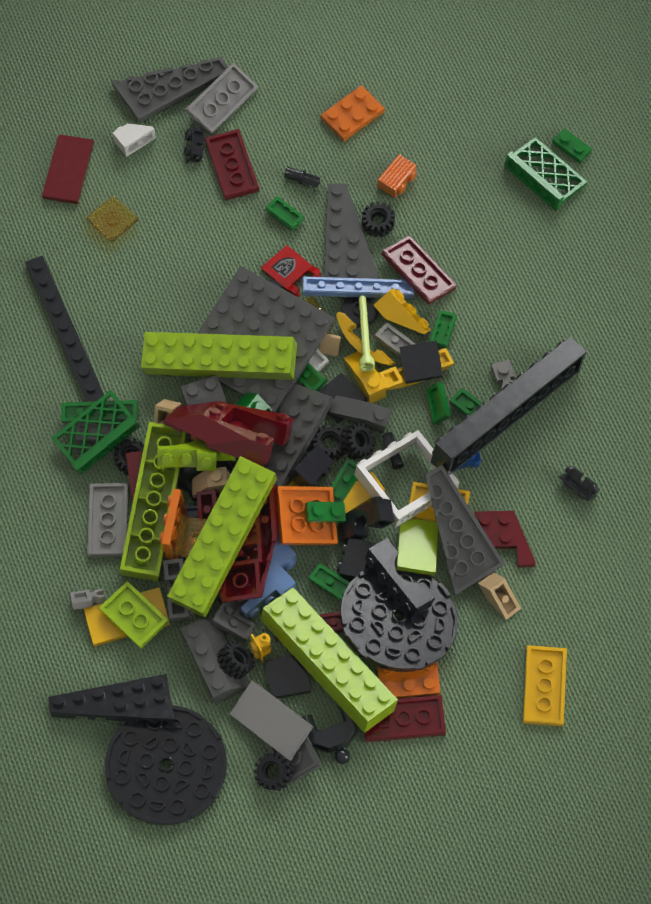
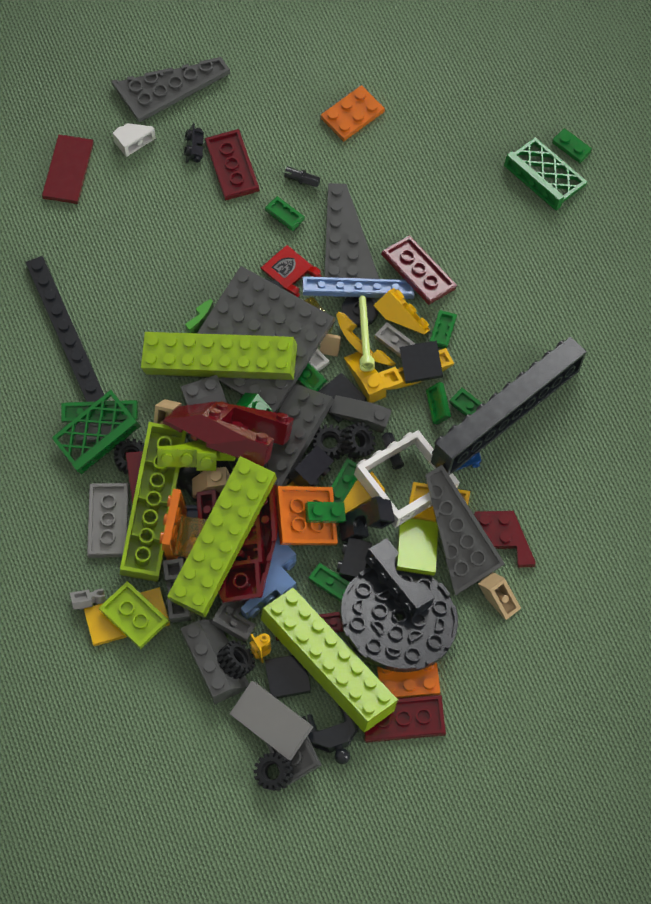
black wing [48,674,175,724] -> none
clear yellow plate [86,195,138,243] -> none
black plate [105,705,227,825] -> none
light grey tile [185,62,259,136] -> none
black tyre [362,201,395,237] -> none
orange brick [377,154,417,198] -> none
light grey plate [491,360,515,390] -> none
yellow tile [523,645,567,727] -> none
black hinge [559,465,600,501] -> none
none -> bright green slope [185,298,214,333]

